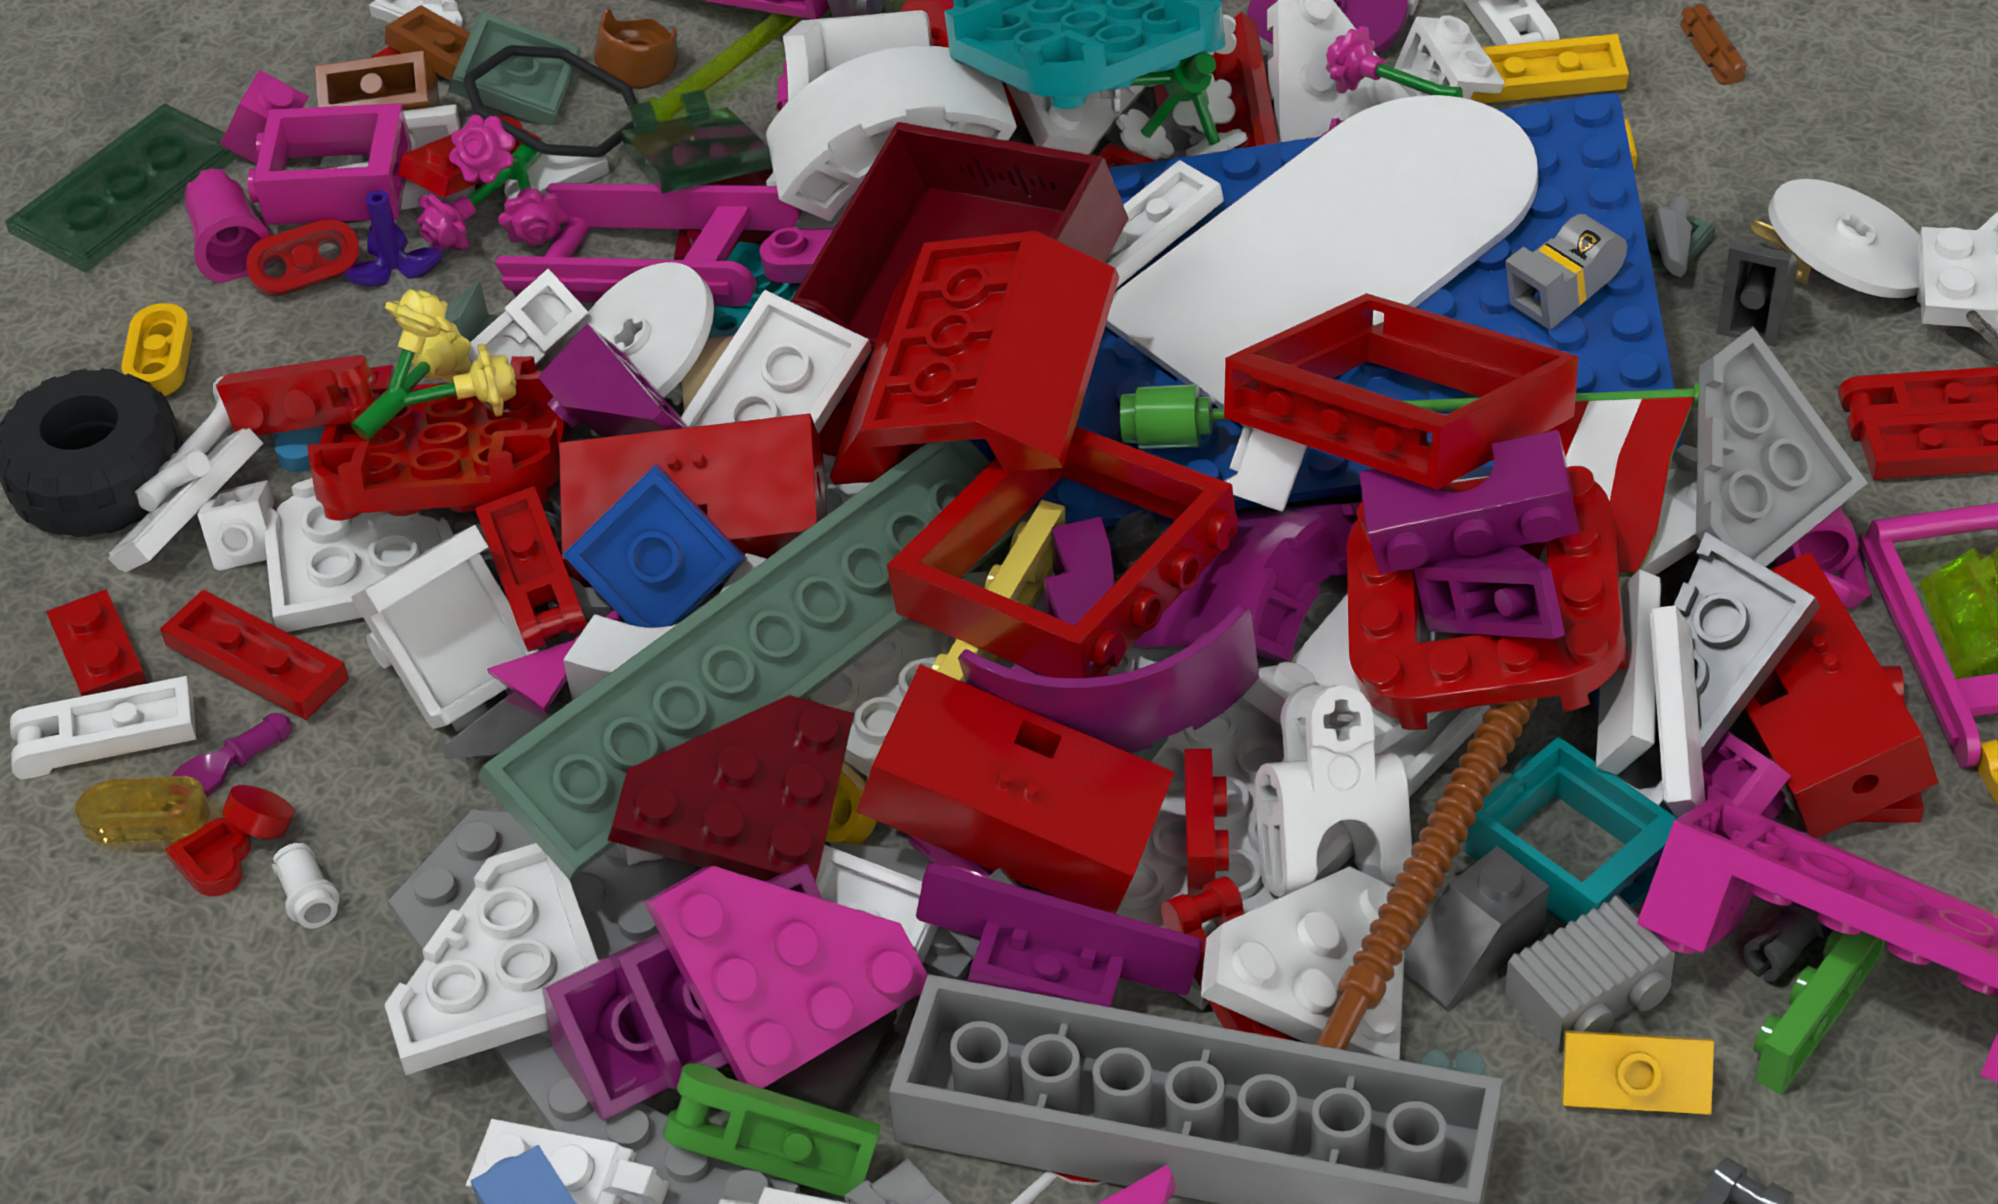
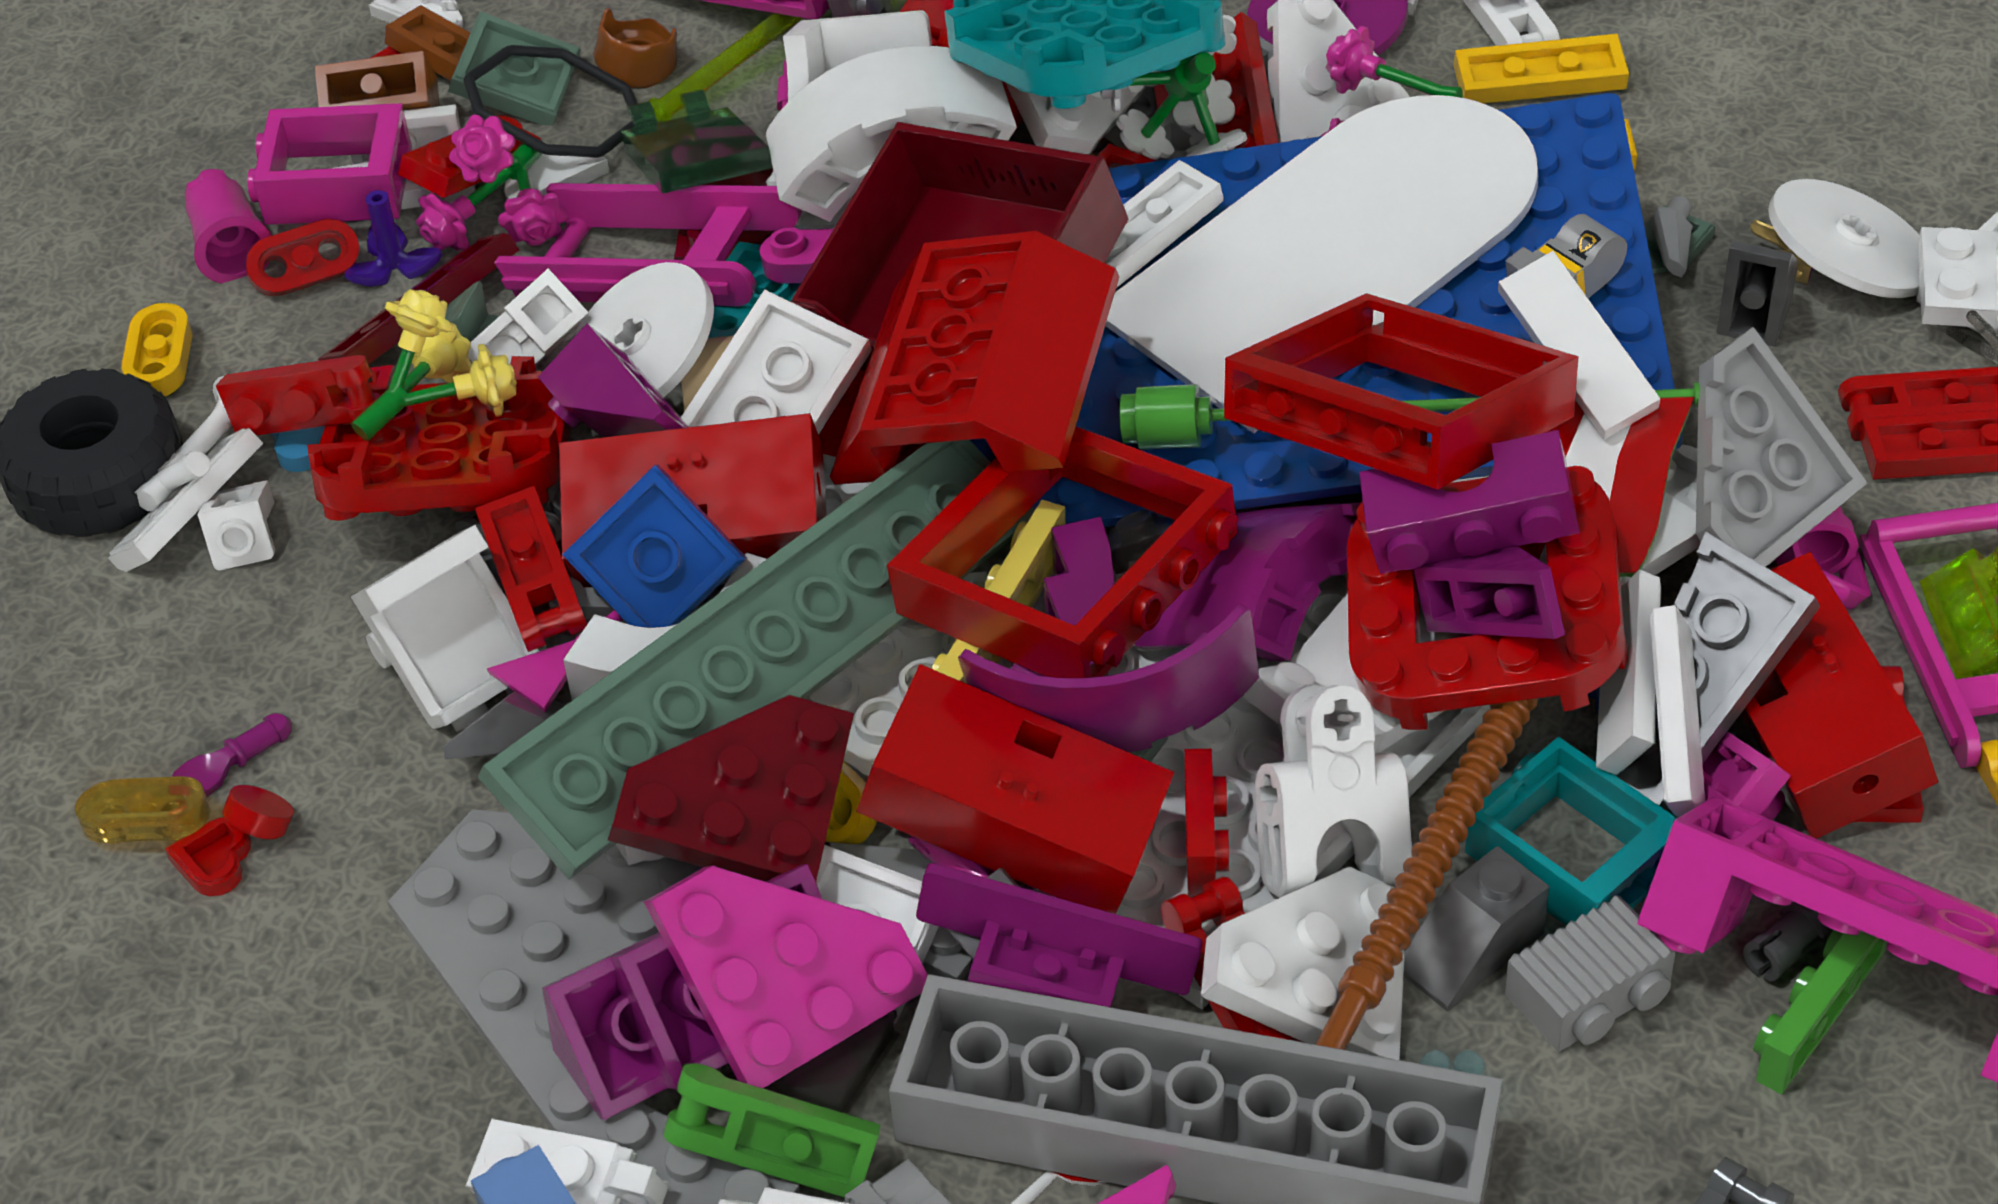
clear green tile [5,104,239,273] -> none
white plate [10,676,197,780] -> none
red plate [46,589,147,696] -> none
red plate [160,589,349,720] -> none
dark pink brick [220,69,309,164] -> none
white plate [264,478,454,632] -> none
white pin [272,843,339,929] -> none
white plate [384,843,598,1075] -> none
white window [1224,425,1307,512] -> none
white bracket [1394,16,1505,100] -> none
yellow plate [1562,1030,1714,1114] -> none
dark orange axle [1680,3,1747,85] -> none
none -> dark red tile [318,233,519,365]
none -> white tile [1498,251,1660,440]

